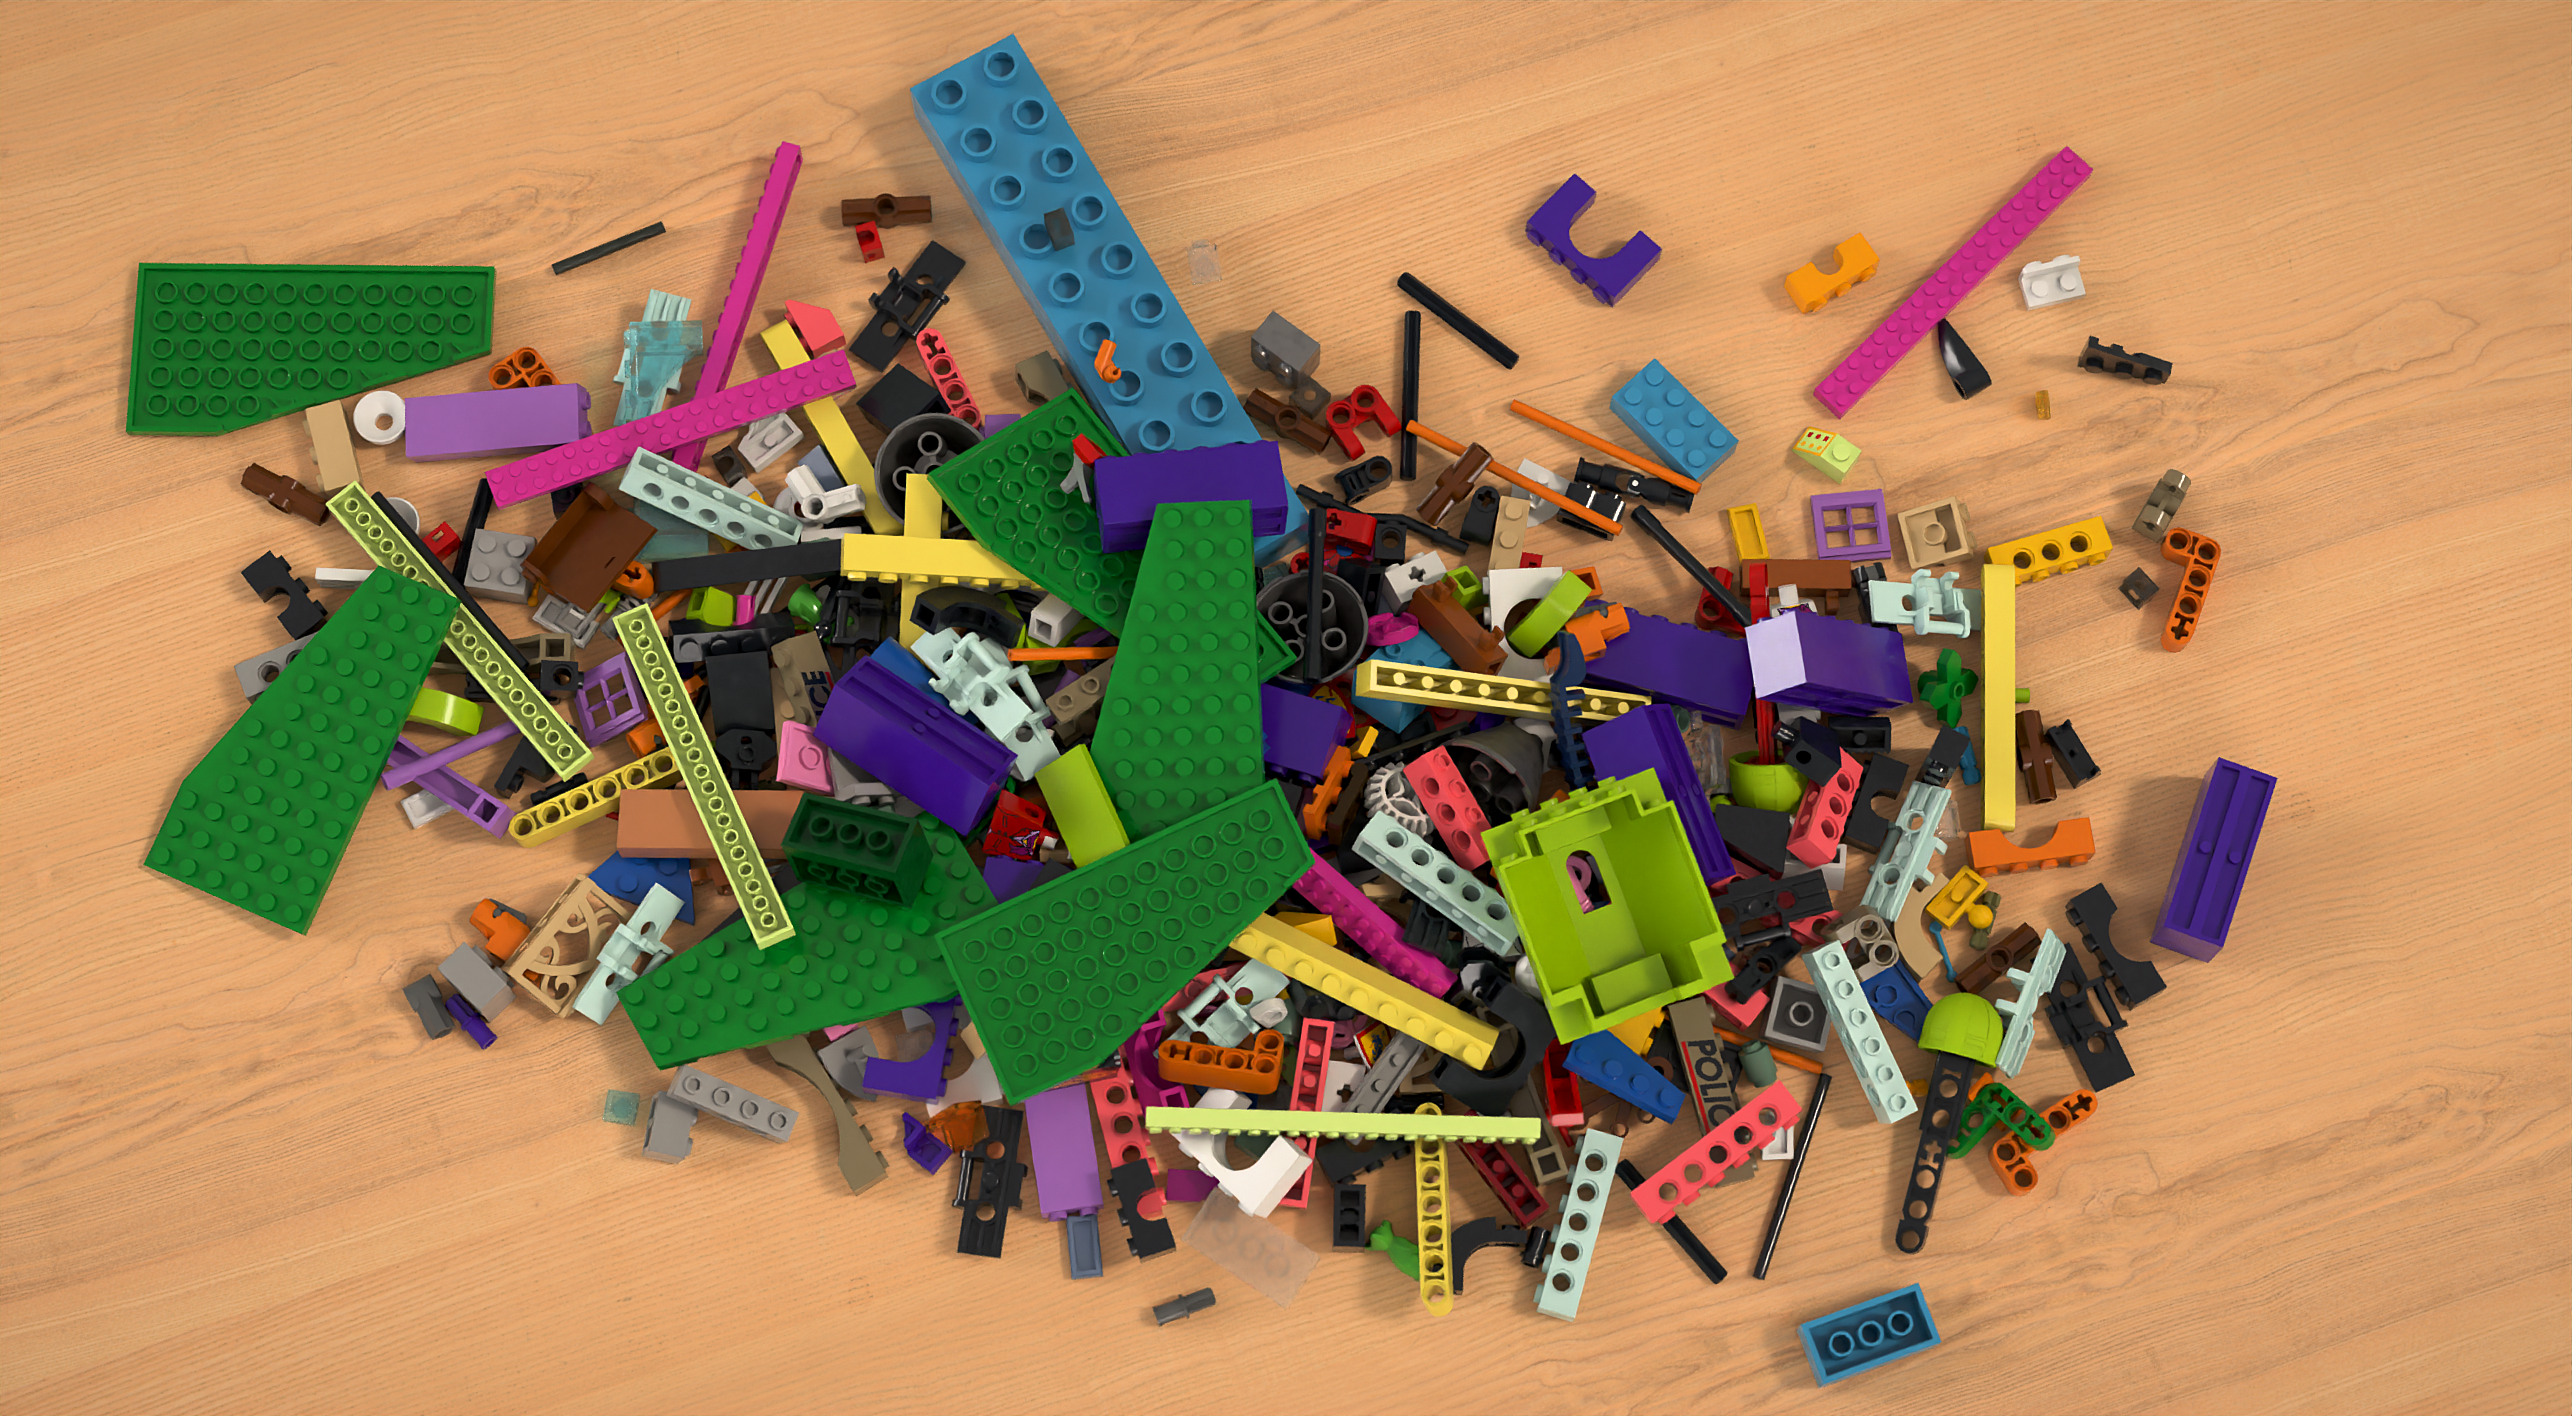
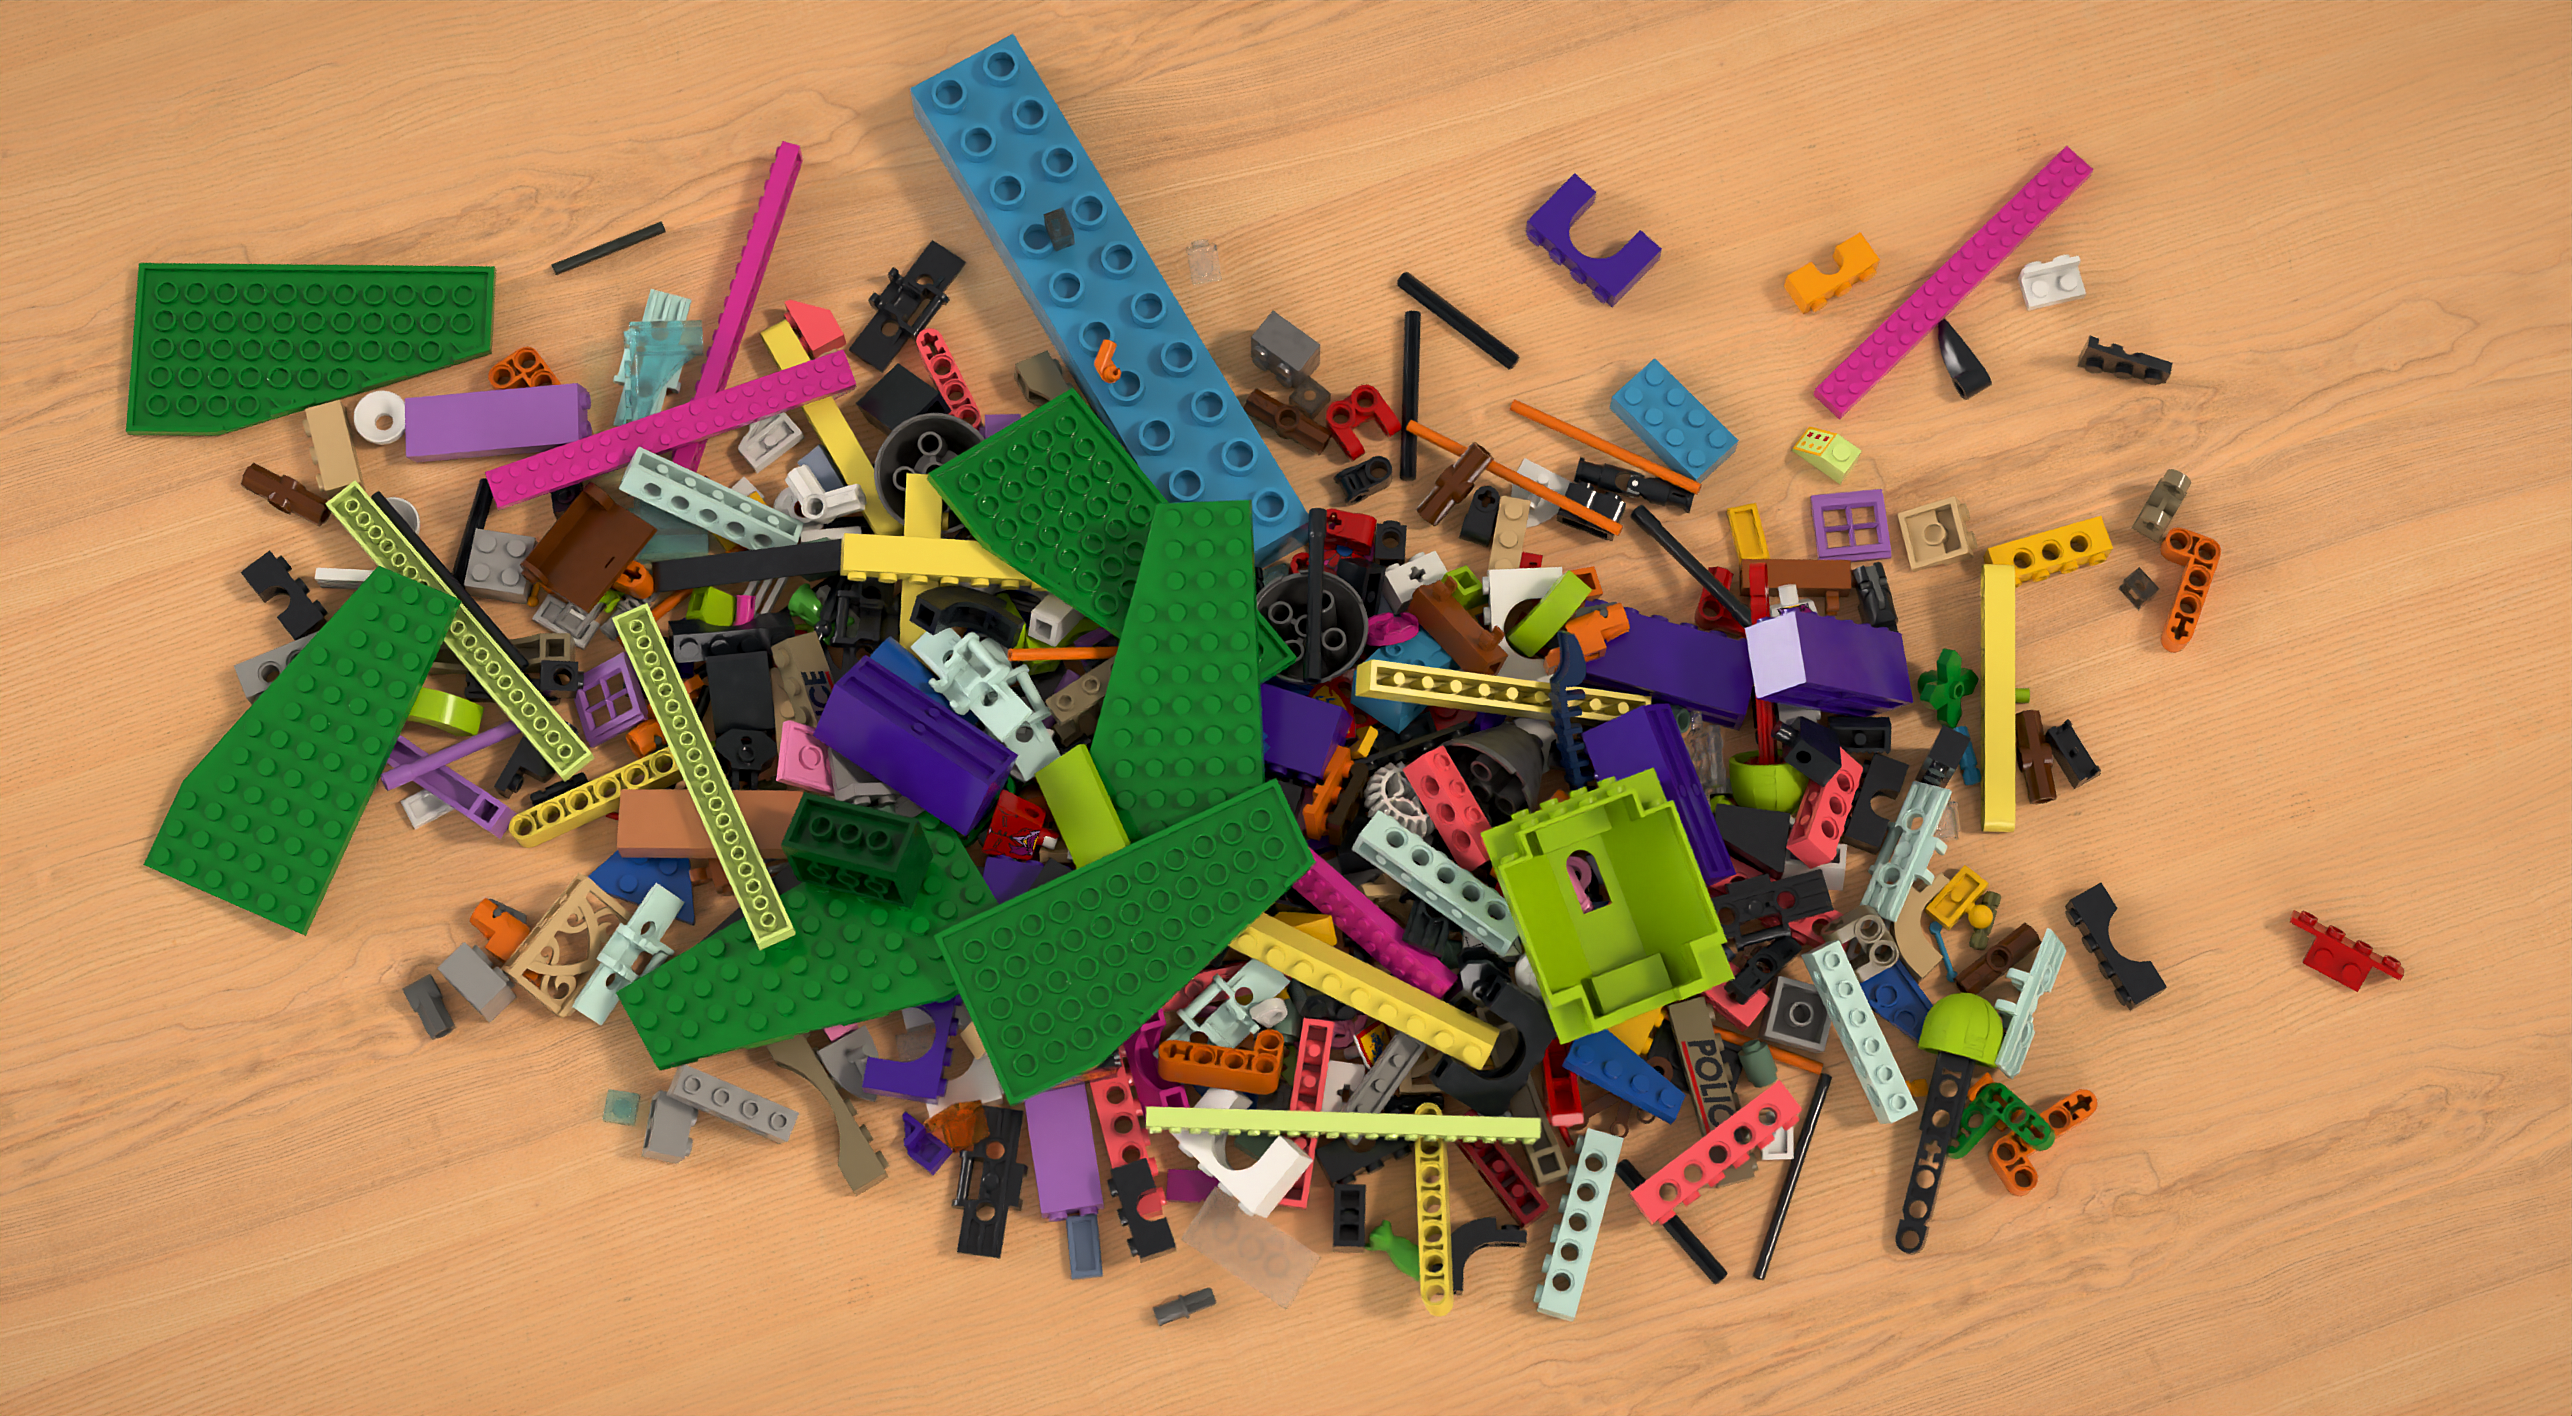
red piece [422,521,461,562] -> none
dark purple axle [445,994,498,1050] -> none
clear smoke piece [712,445,748,489] -> none
reddish brown piece [841,193,932,229] -> none
red piece [855,221,885,263] -> none
piece [1060,433,1107,504] -> none
dark purple brick [1093,440,1288,553] -> none
black bar [1296,483,1469,555] -> none
black pin [1520,1226,1551,1268] -> none
dark azure brick [1797,1283,1941,1389] -> none
light aqua piece [1868,569,1981,639] -> none
orange arch [1964,817,2096,878] -> none
black piece [2030,942,2135,1093] -> none
clear yellow tile [2035,390,2051,420] -> none
dark purple brick [2150,757,2278,963] -> none
none -> red bracket [2290,910,2404,992]

